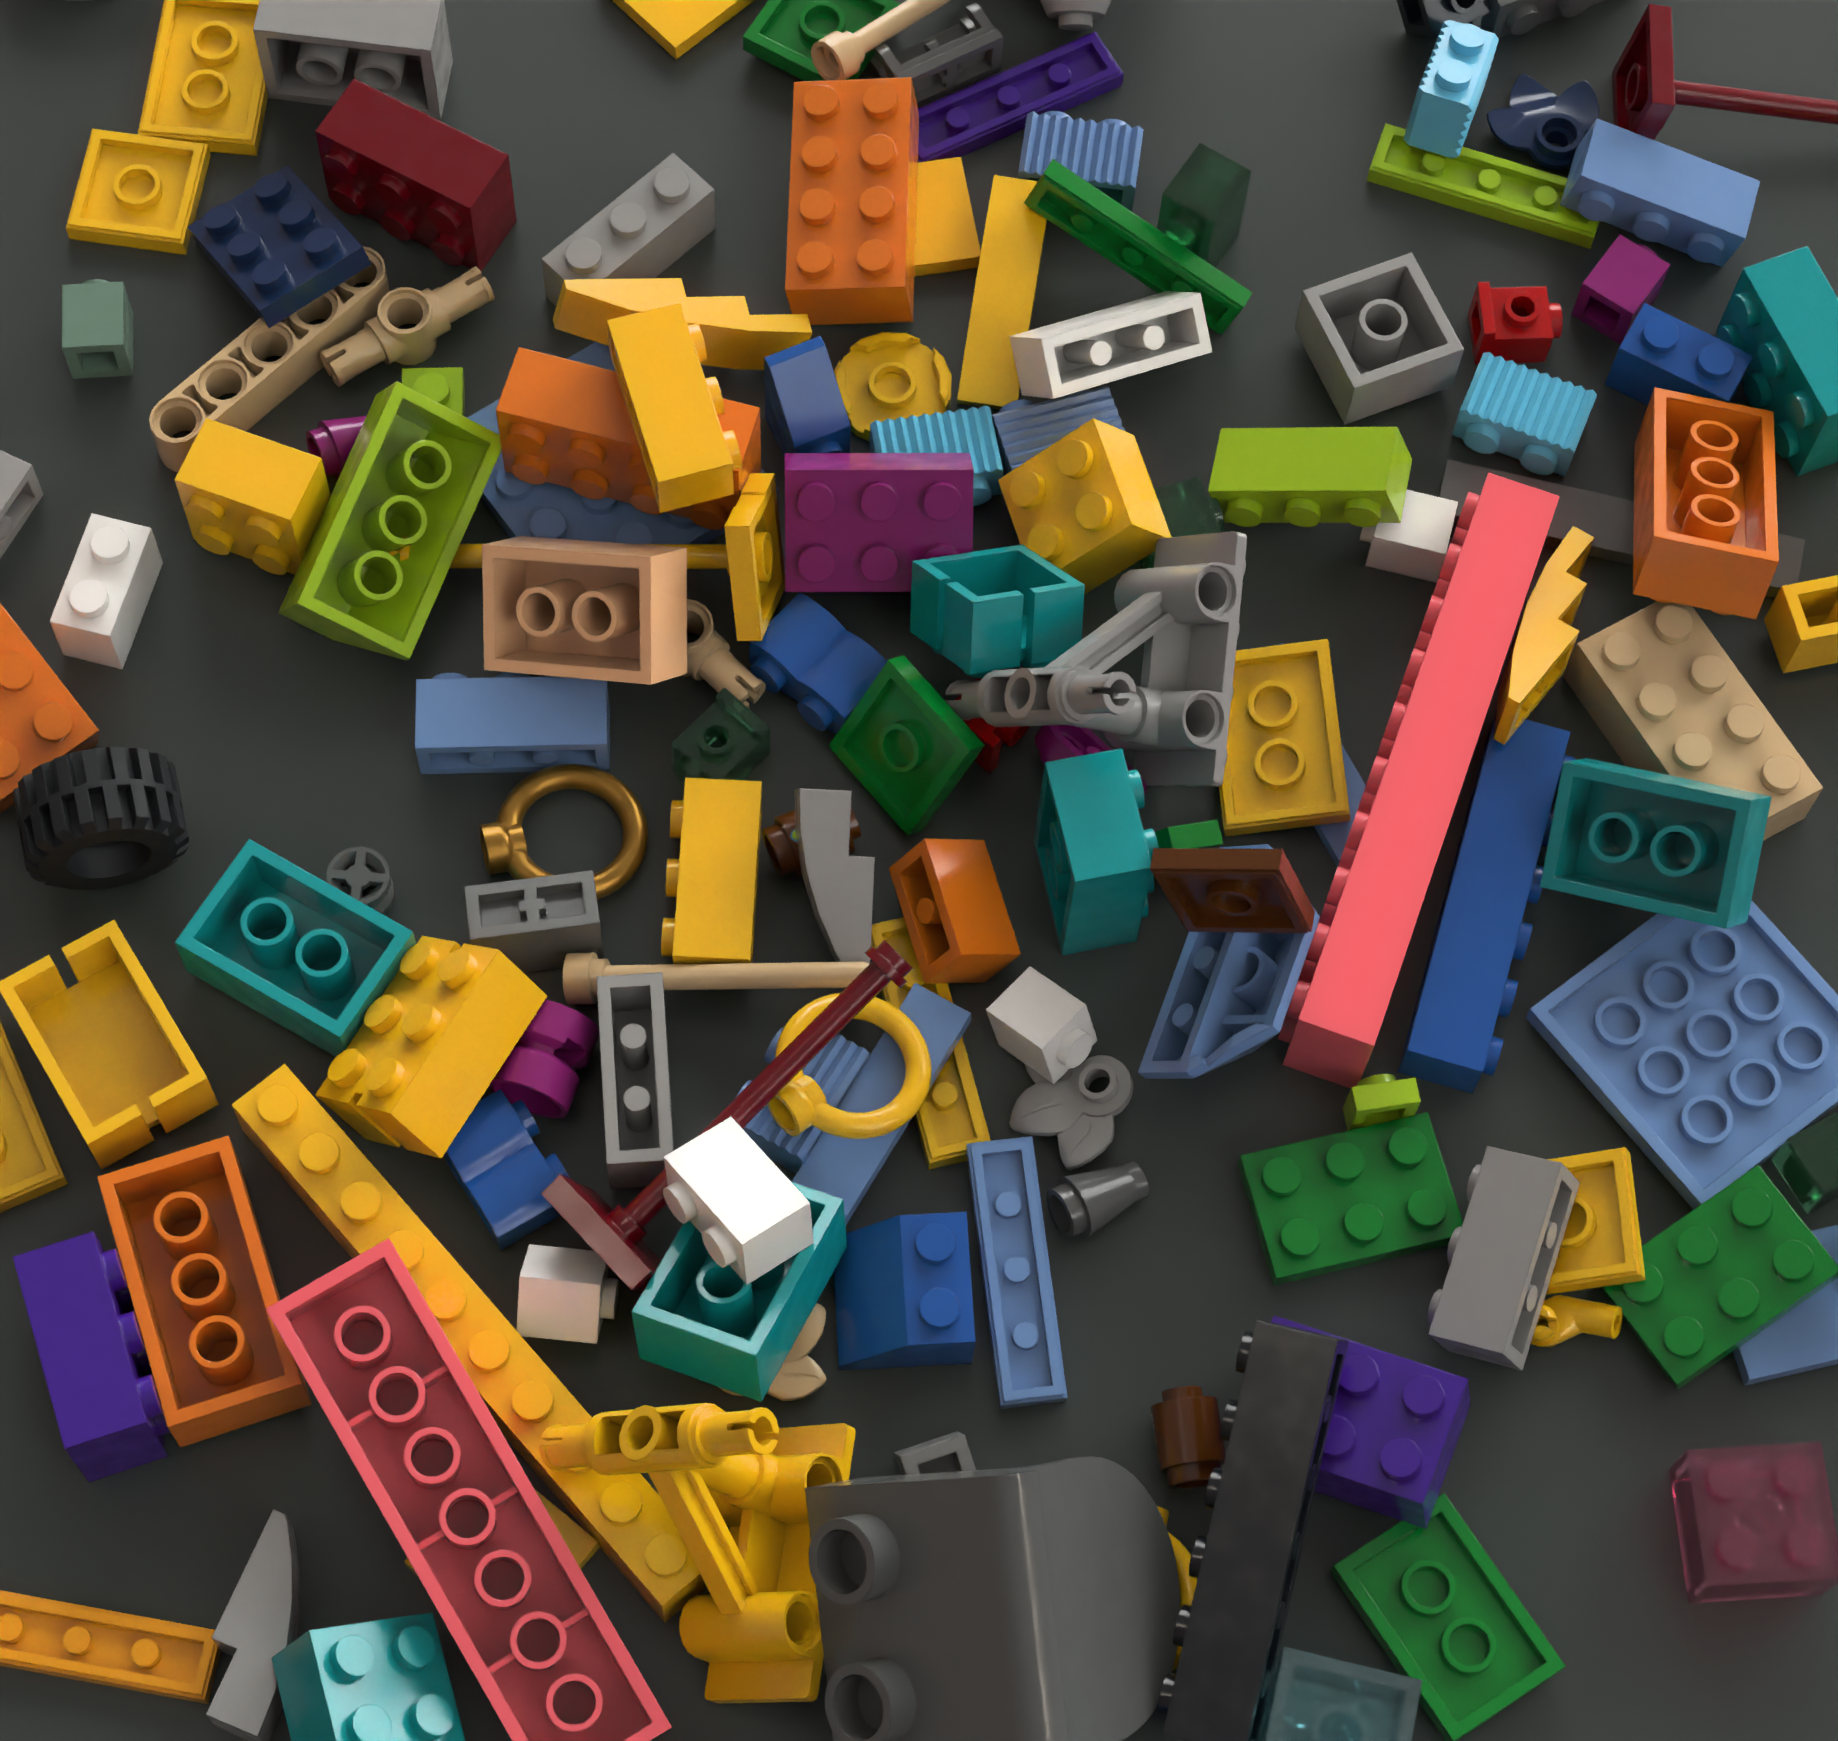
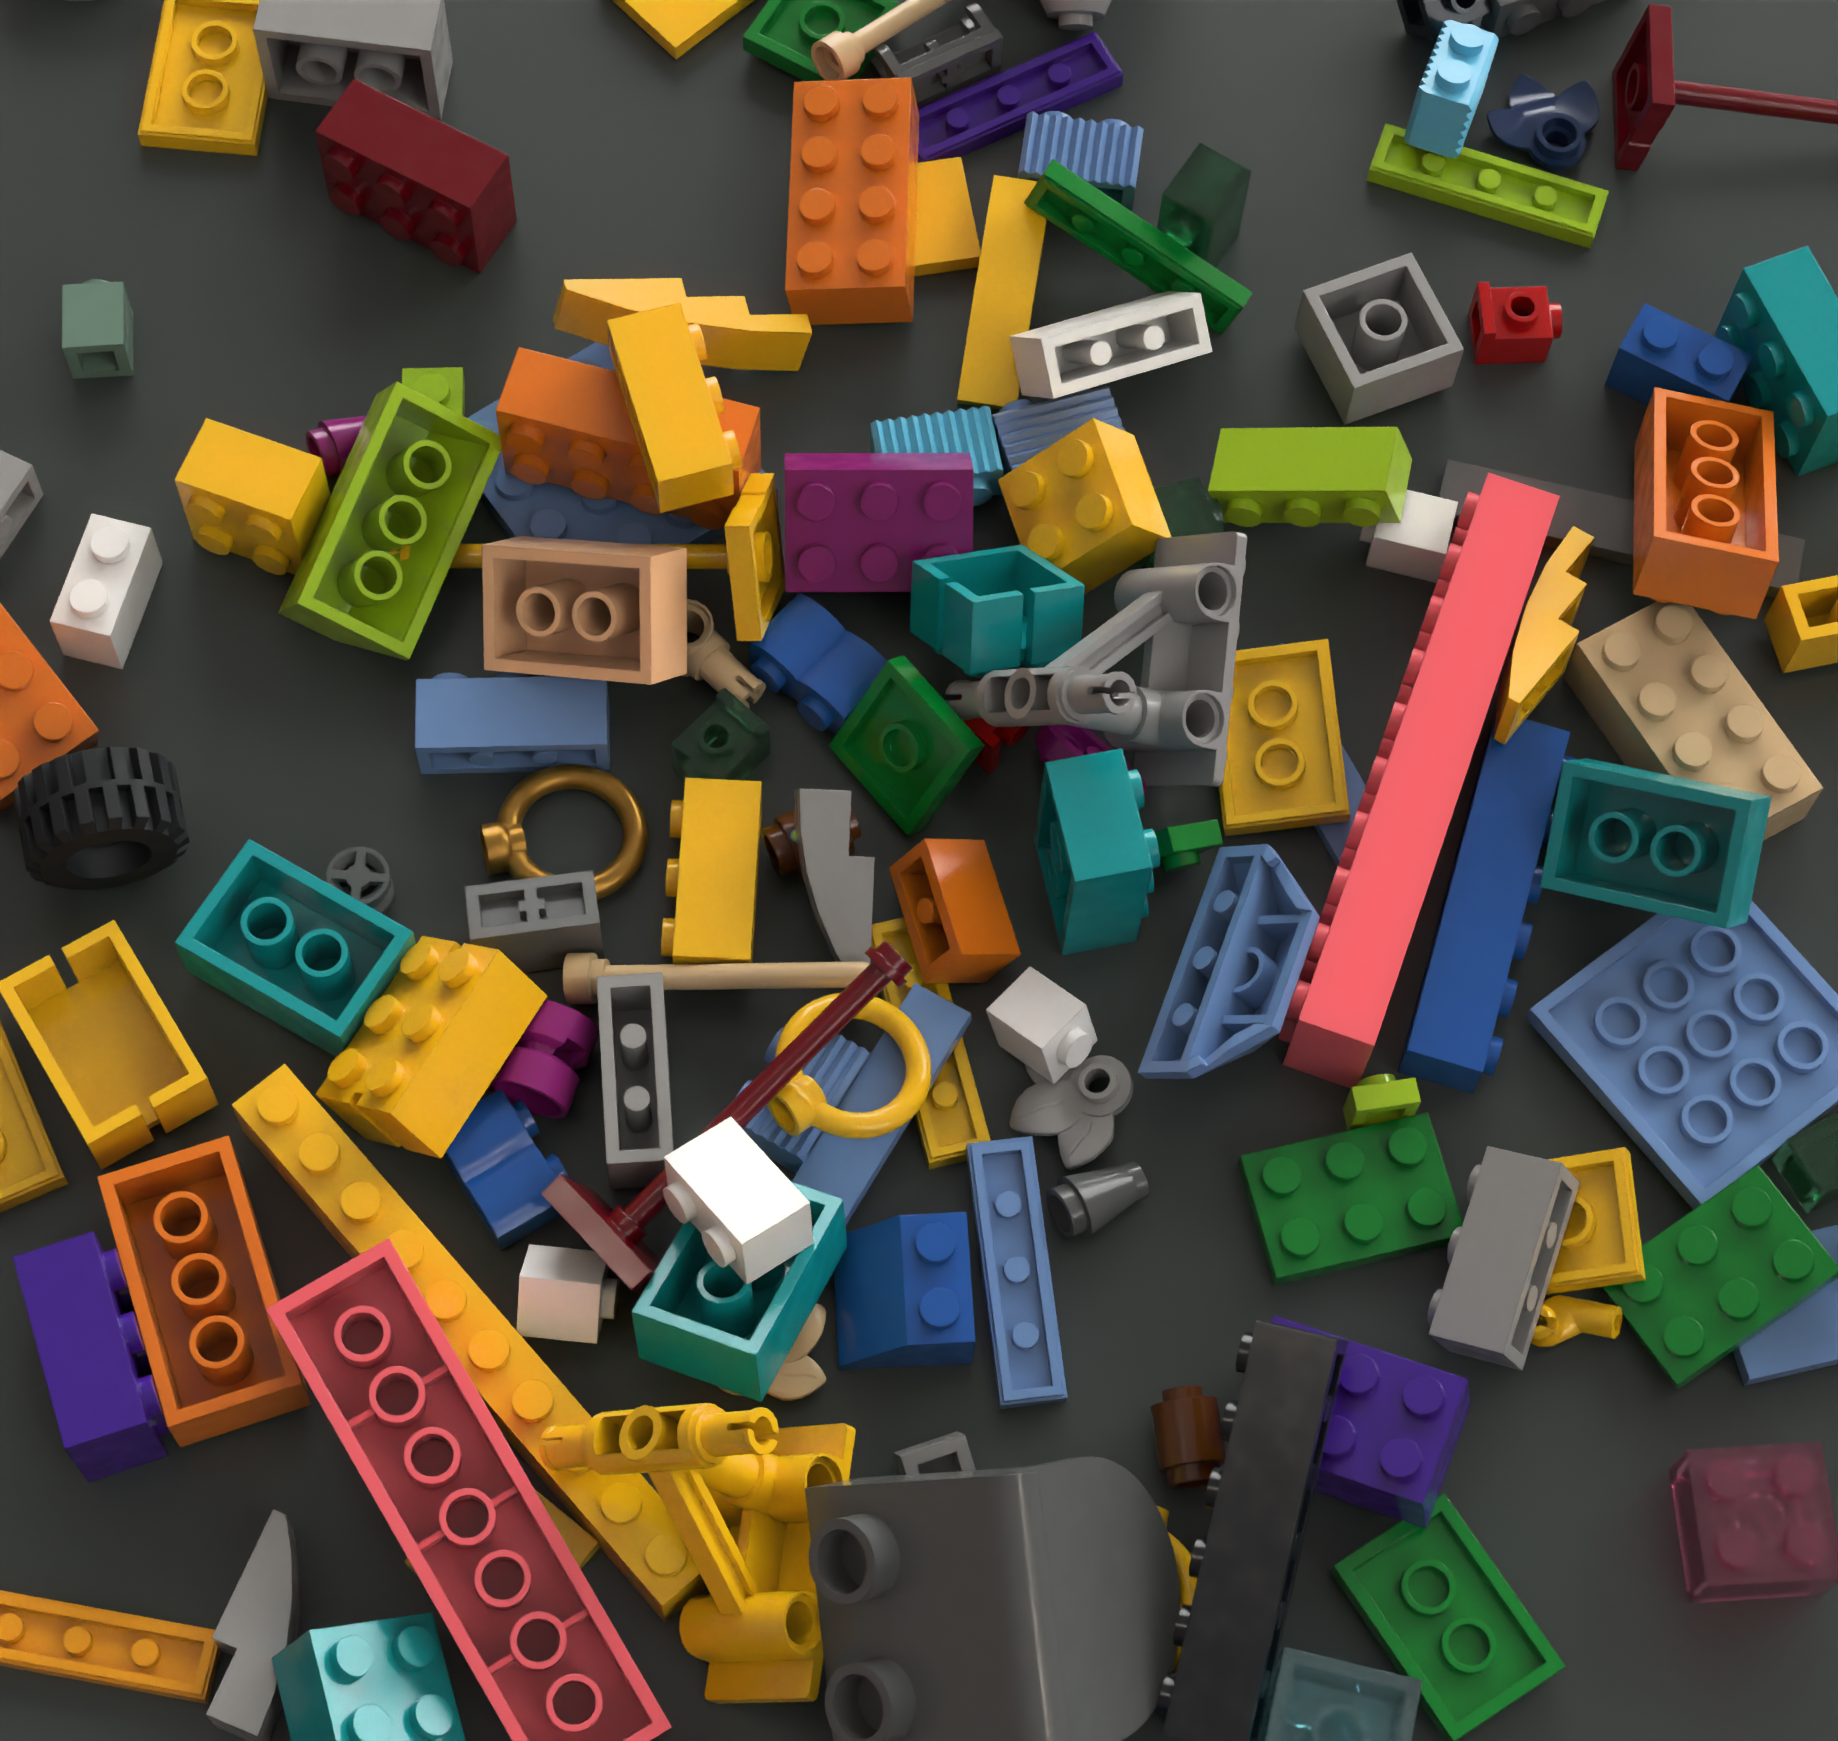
yellow tile [66,128,211,255] -> none
tan beam [149,246,390,472] -> none
dark blue plate [187,165,372,328] -> none
tan pin [319,266,495,387] -> none
light grey brick [541,153,716,306] -> none
blue slope [764,336,851,457] -> none
yellow tile [834,332,952,441] -> none
reddish brown tile [1150,848,1315,933] -> none
medium azure brick [1452,352,1597,477] -> none
medium blue brick [1560,118,1760,267] -> none
magenta brick [1571,234,1670,345] -> none

